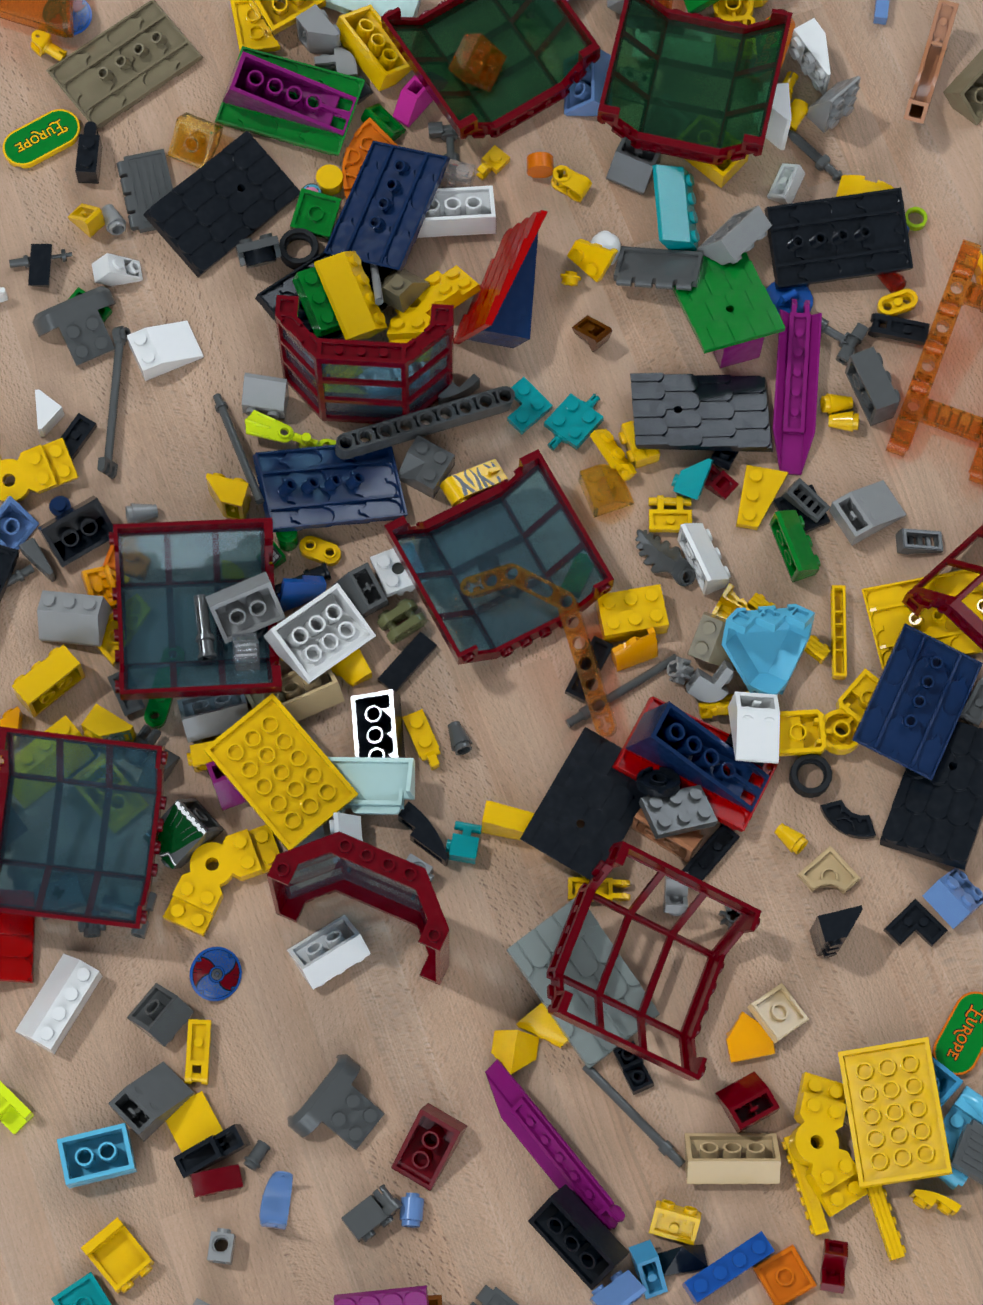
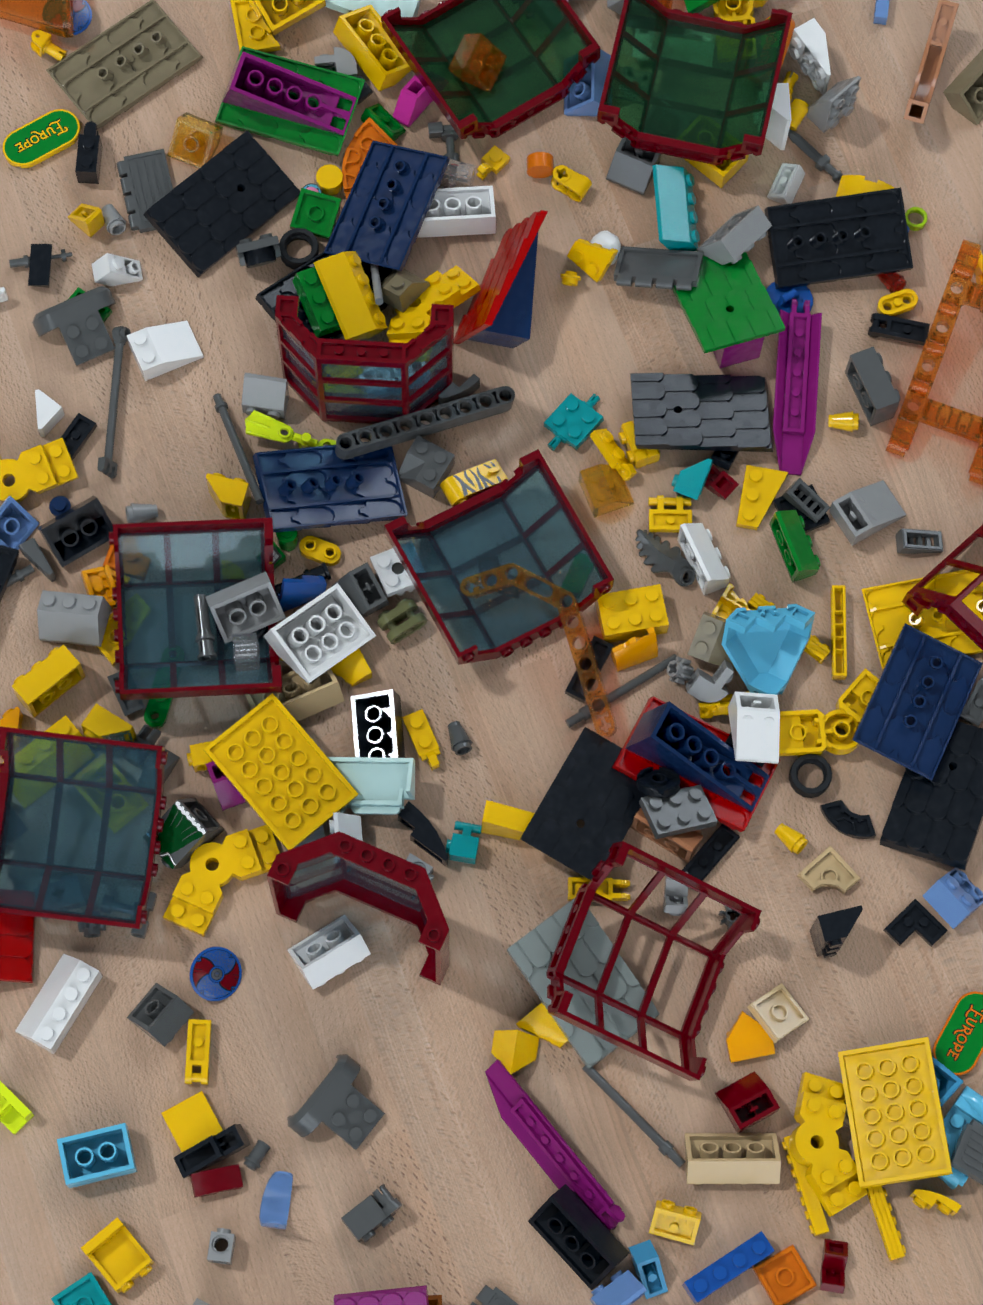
dark grey slope [108,1062,194,1142] -> none
light grey slope [177,694,249,743] -> none
light grey slope [296,4,342,55] -> none
black tile [378,631,437,692] -> none
dark red slope [391,1103,468,1191] -> none
medium blue brick [399,1193,424,1228] -> none
teal plate [507,377,553,435] -> none
reddish brown slope [572,315,612,352] -> none
black slope [613,1041,654,1095] -> none
black slope [658,1244,708,1277] -> none
yellow cone [820,393,853,415] -> none
dark grey bar [821,317,869,366] -> none

